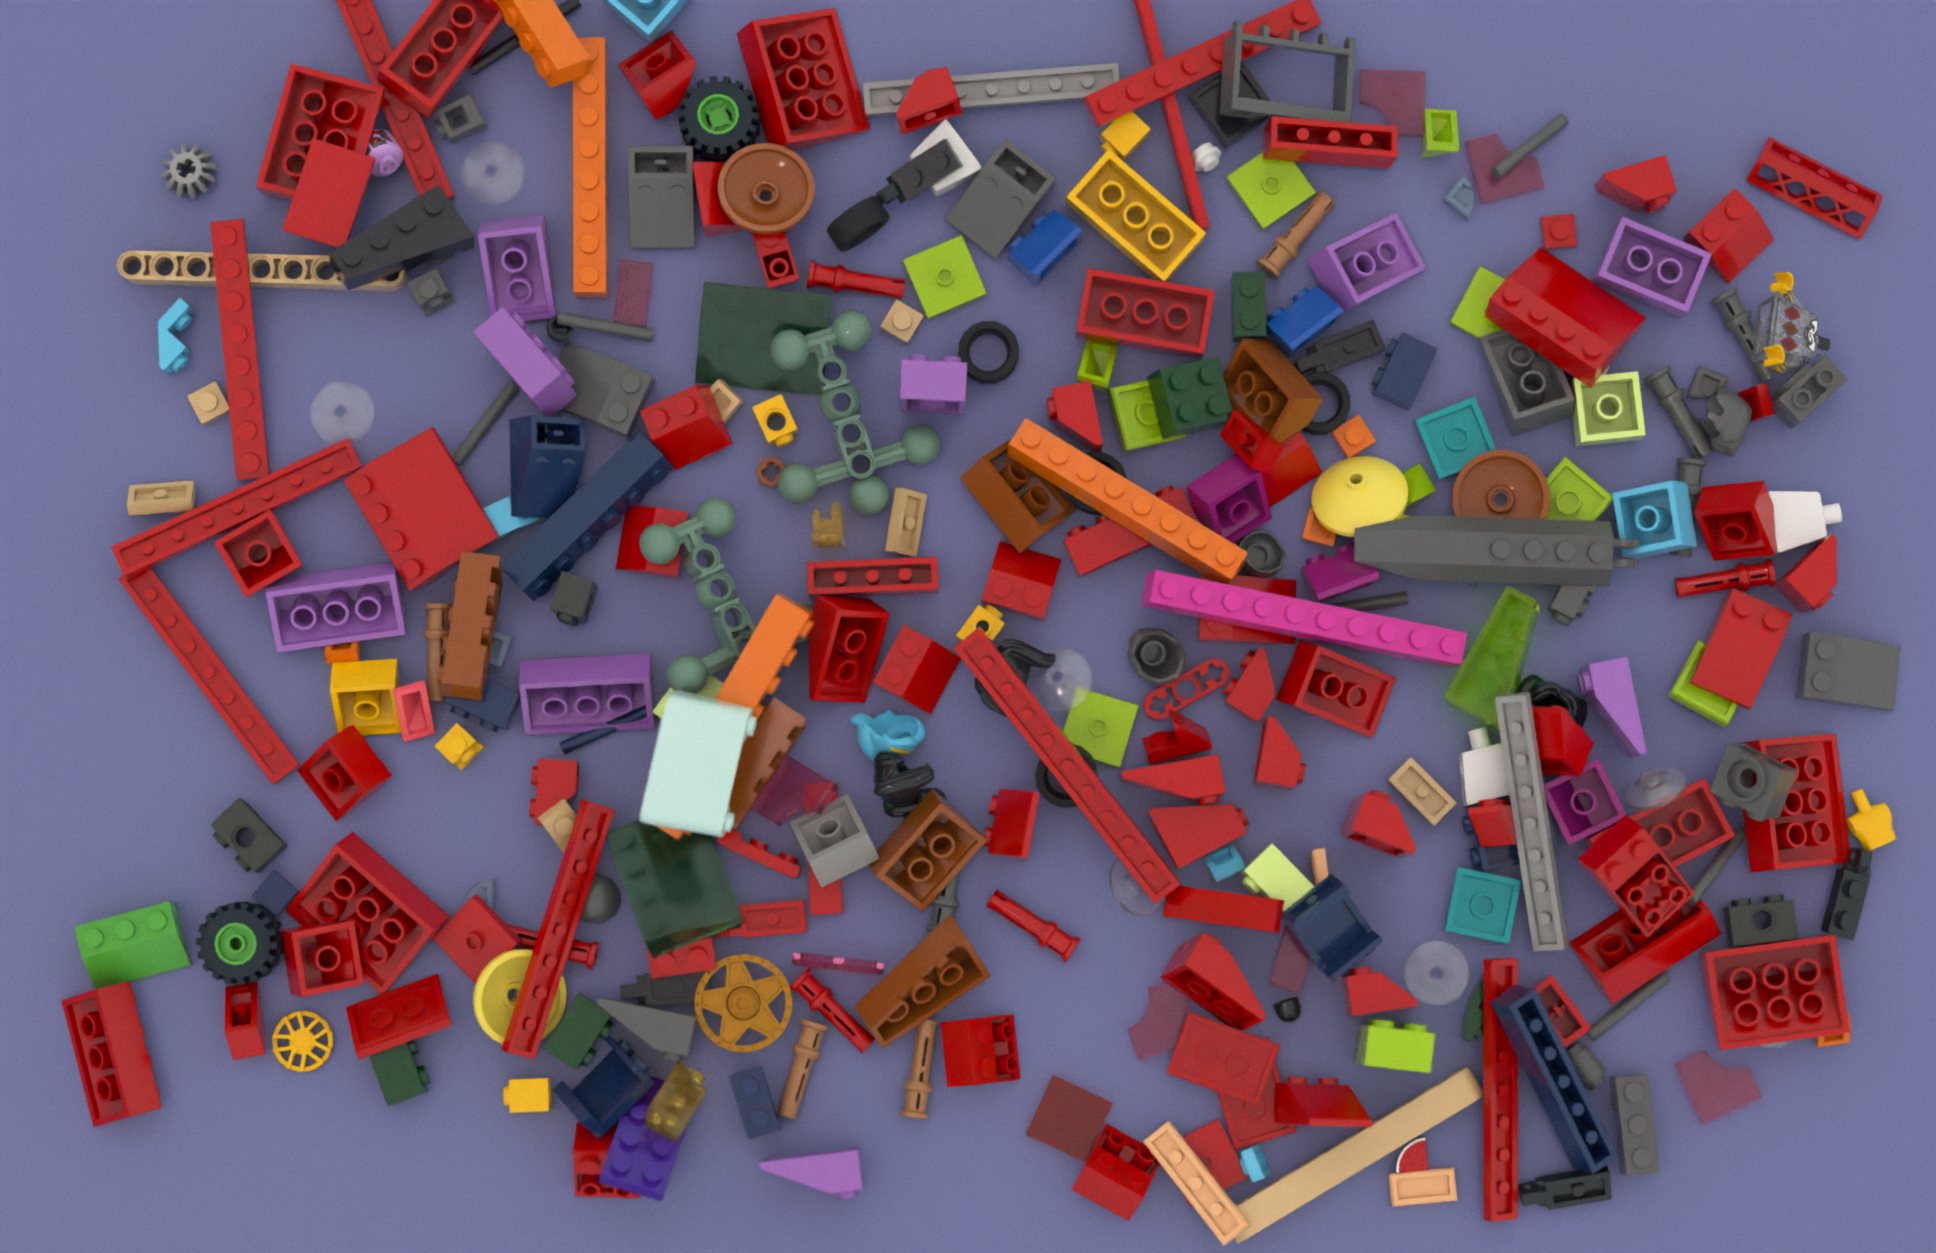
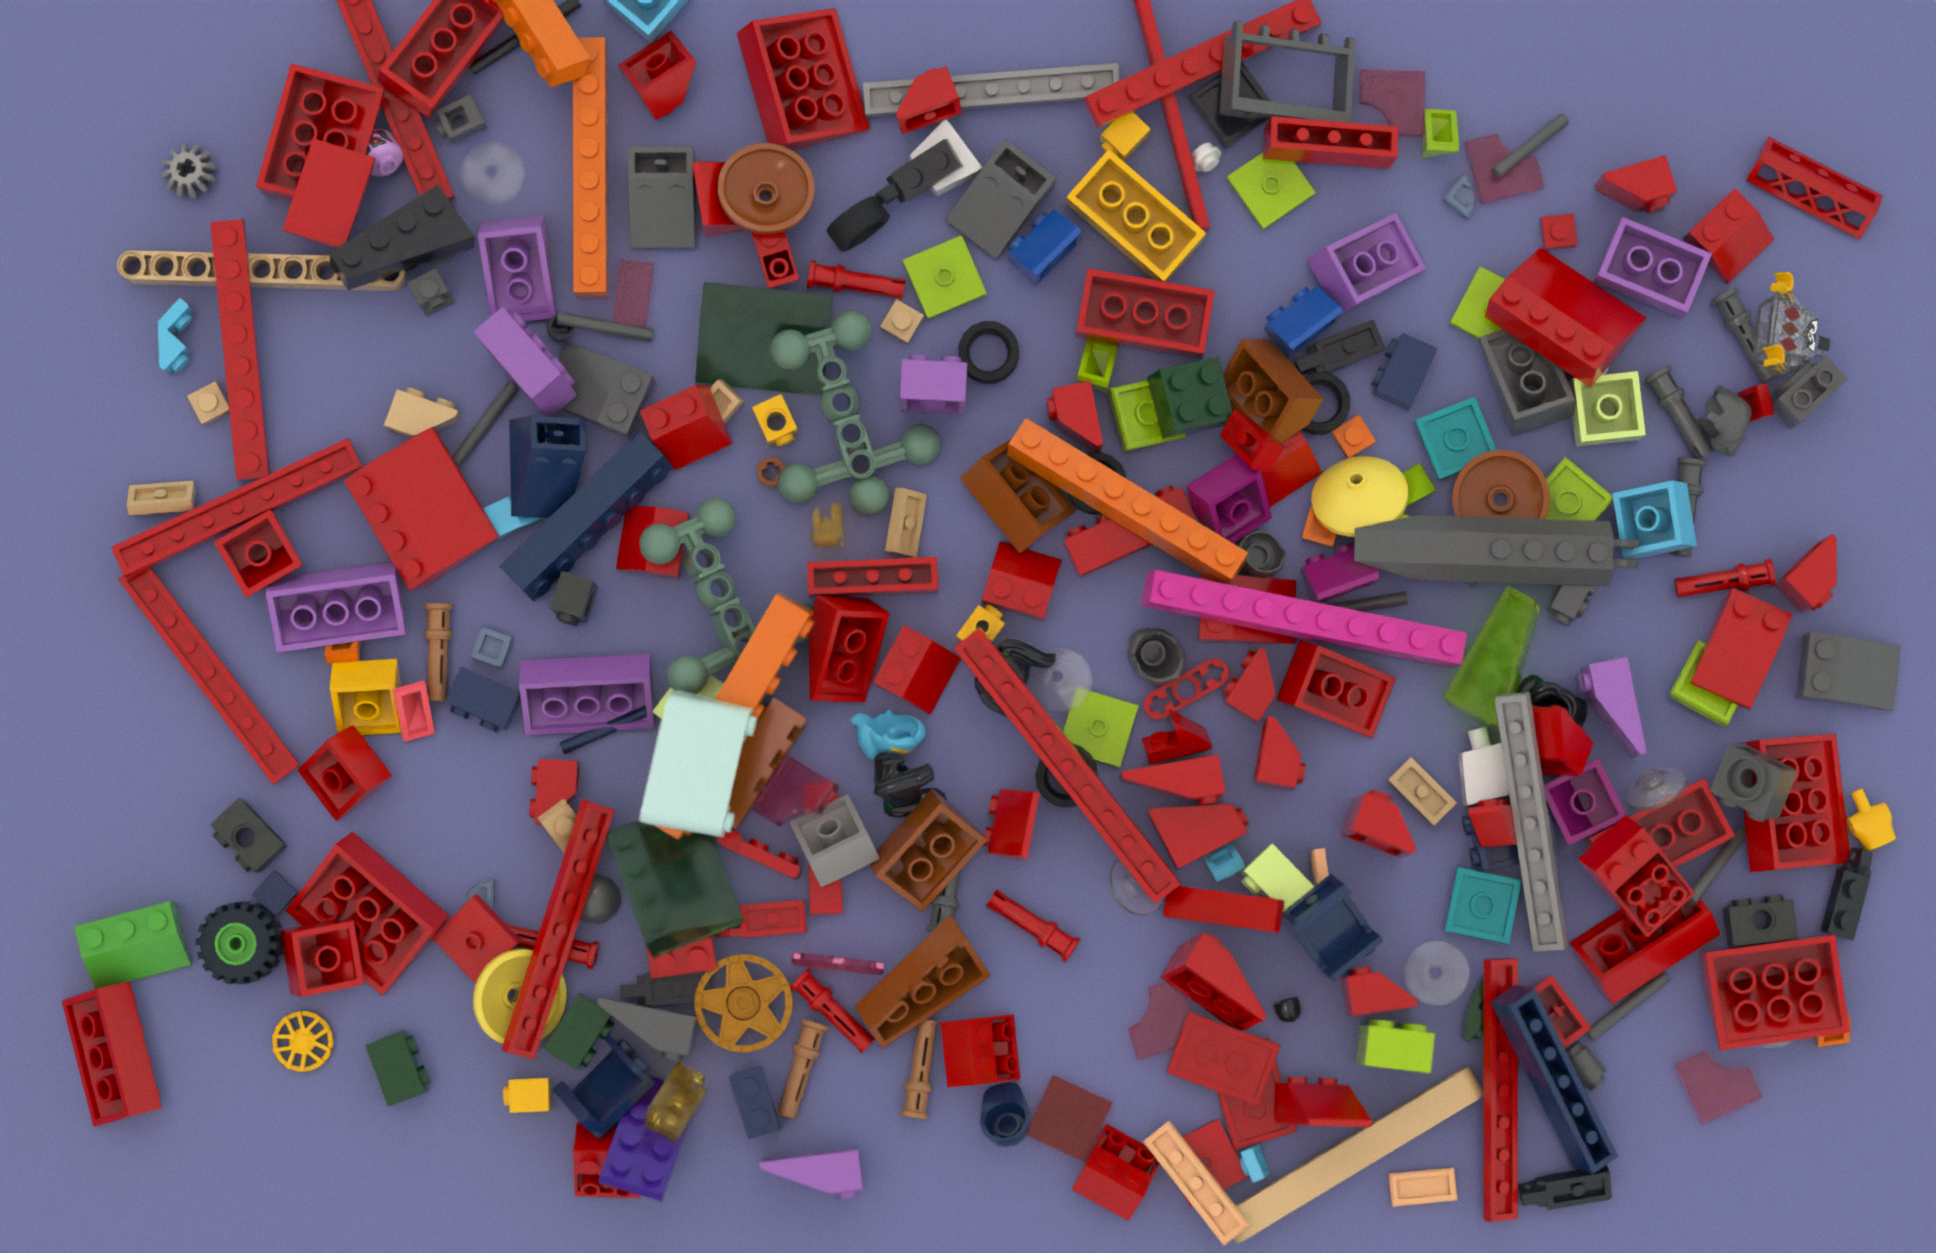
red slope [224,982,266,1060] -> none
clear dish [310,381,375,444] -> none
red tile [346,974,452,1060] -> none
yellow brick [434,723,484,771] -> none
dark orange wedge [437,551,503,701] -> none
black wheel [678,76,760,162] -> none
dark green brick [1230,272,1267,342] -> none
medium nougat pin [1256,191,1335,280] -> none
clear pink tile [1269,922,1310,993] -> none
red tile [1394,1137,1428,1173] -> none
dark grey arch [1610,1073,1660,1176] -> none
dark grey tile [1687,366,1730,399] -> none
red slope [1694,481,1776,561] -> none
white torso [1768,491,1842,556] -> none
none -> tan slope [384,387,461,438]
none -> dark blue piece [980,1082,1030,1147]

